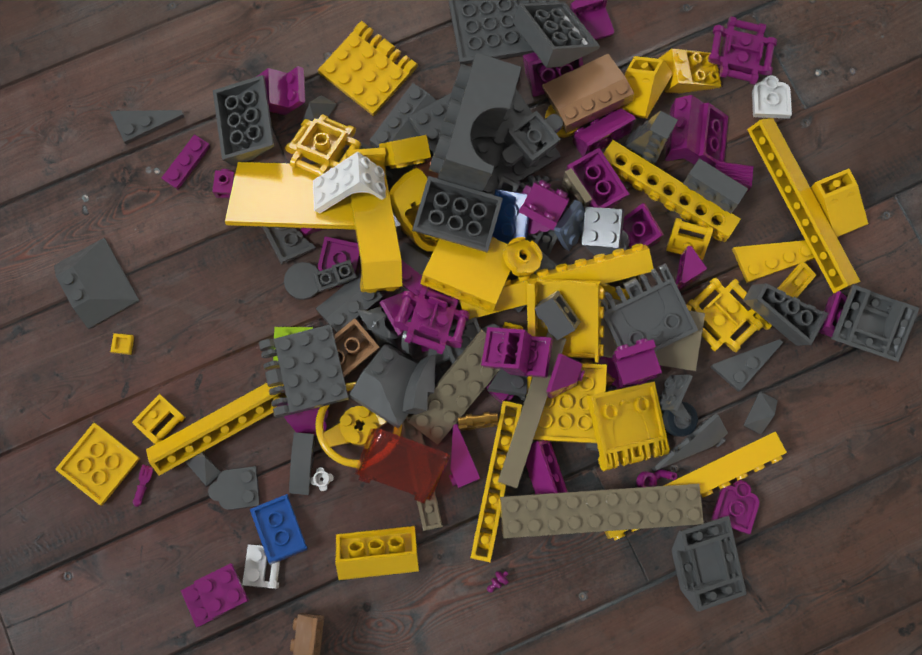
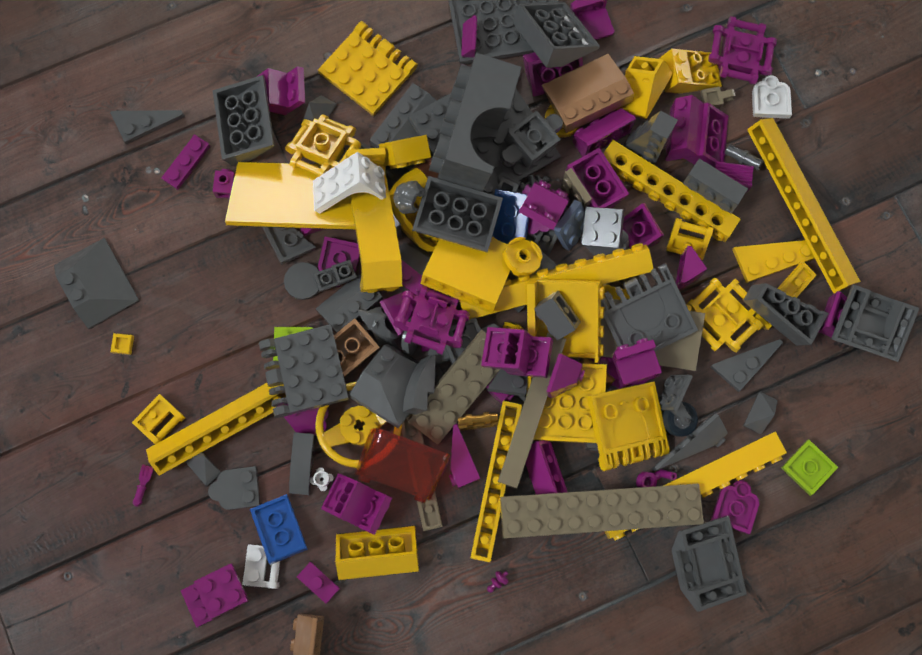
yellow plate [55,423,141,506] -> none
yellow slope [811,169,868,237] -> none
none -> magenta tile [297,562,340,604]
none -> magenta bracket [321,473,392,535]
none -> dark grey hair [393,180,425,214]
none -> magenta slope [461,15,477,58]
none -> dark tan plate [701,87,735,108]
none -> dark grey pin [725,144,764,171]
none -> lime plate [781,440,838,496]

